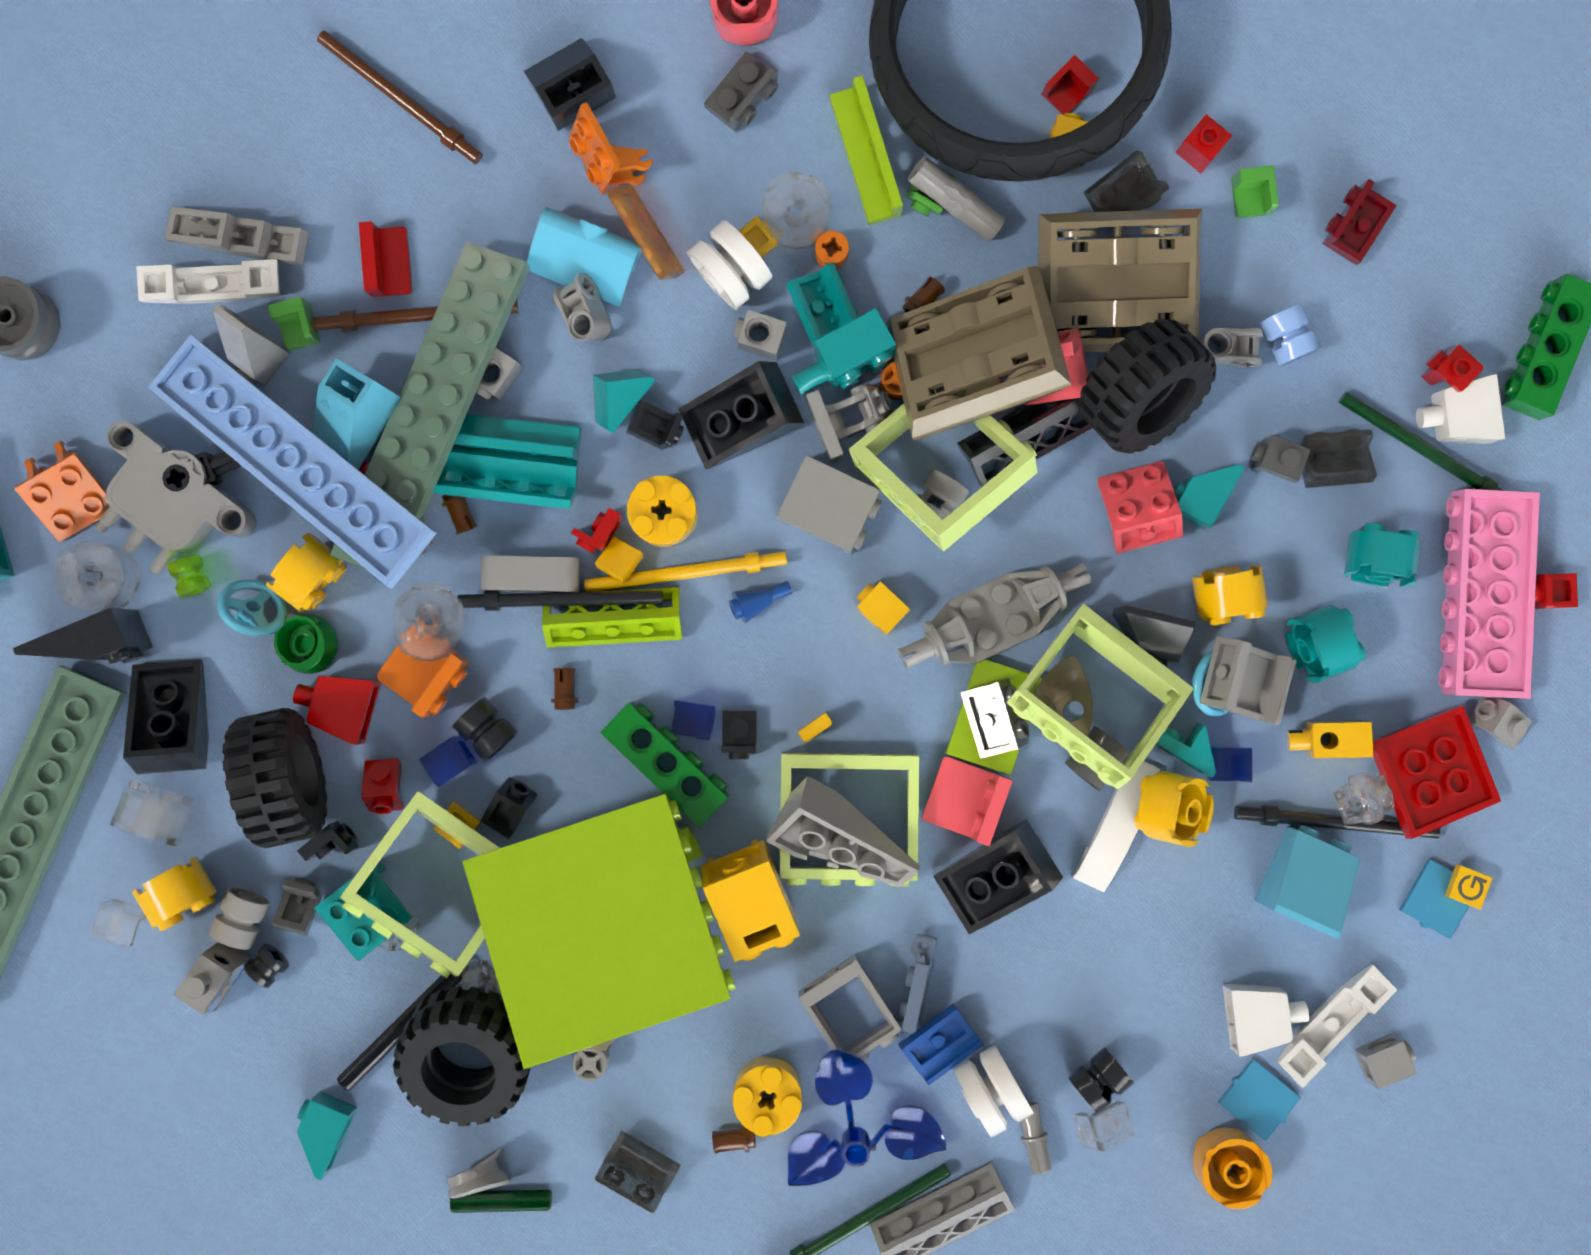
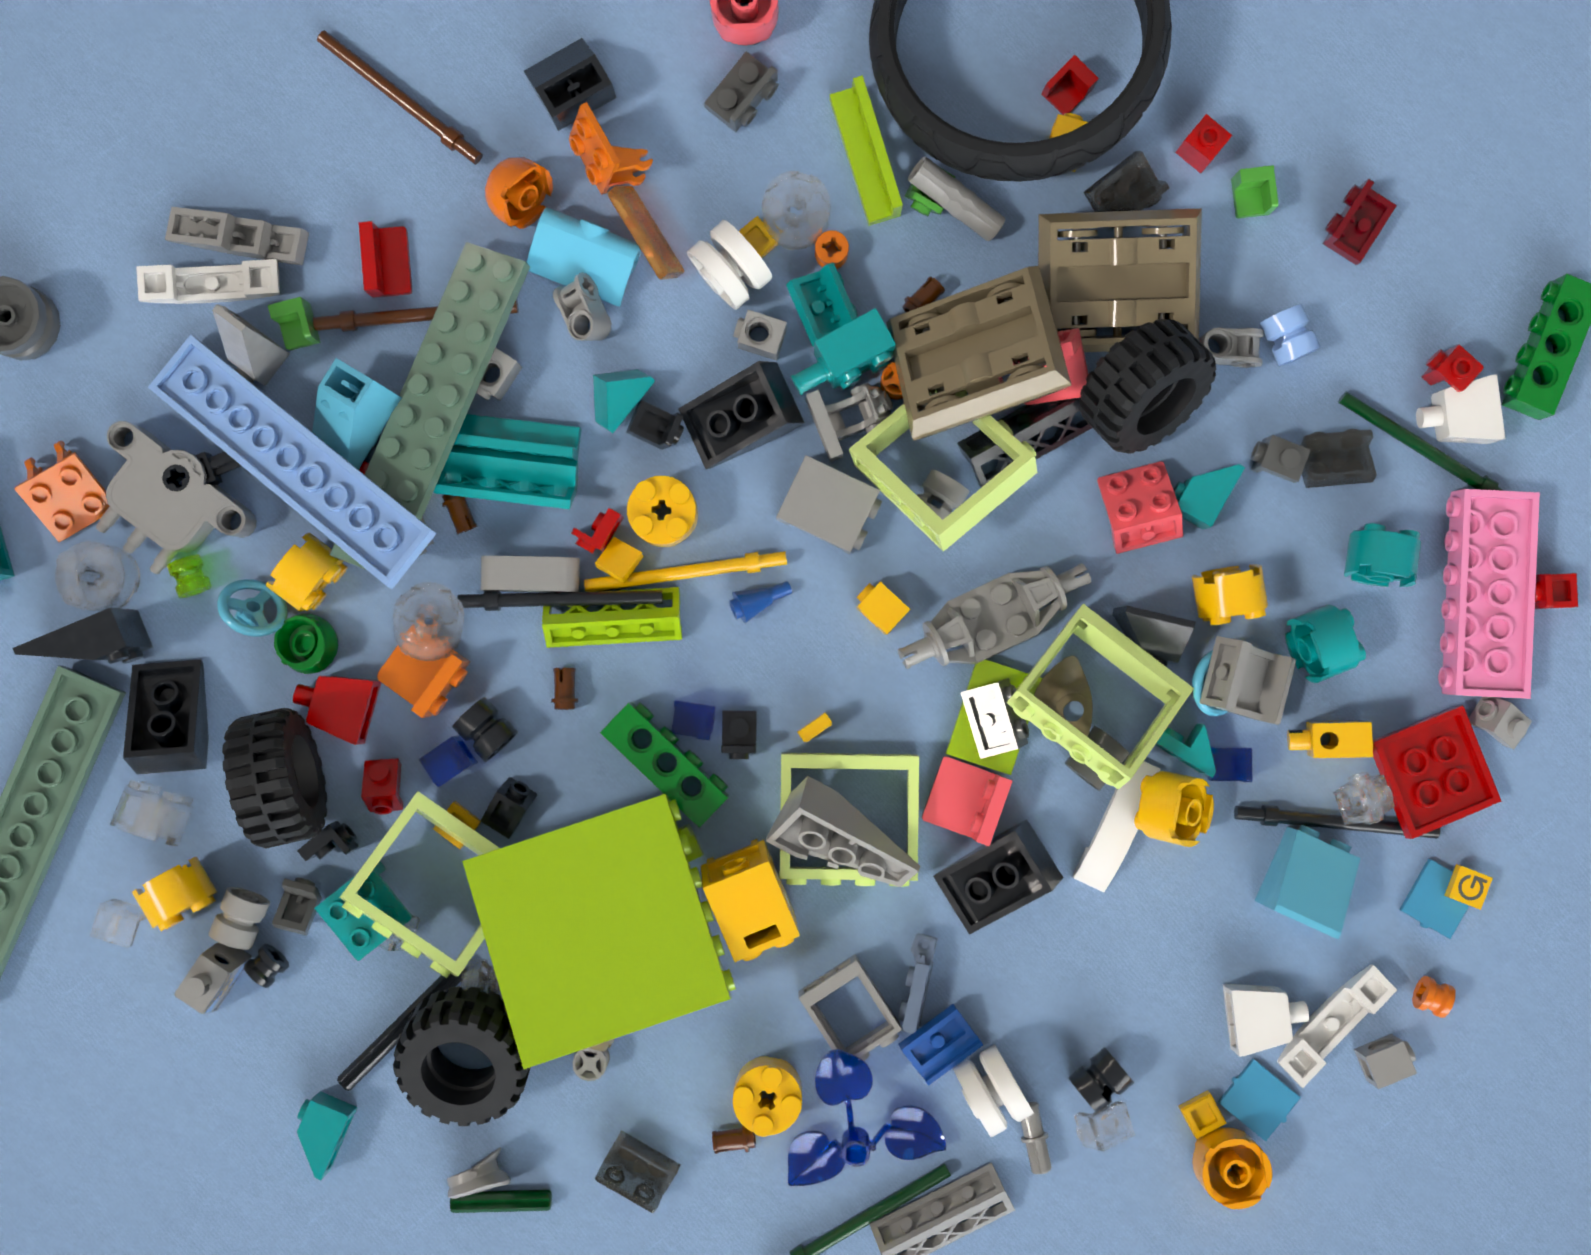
none -> orange cylinder [485,157,553,229]
none -> yellow tile [1178,1090,1227,1139]
none -> orange wheel [1412,976,1456,1018]

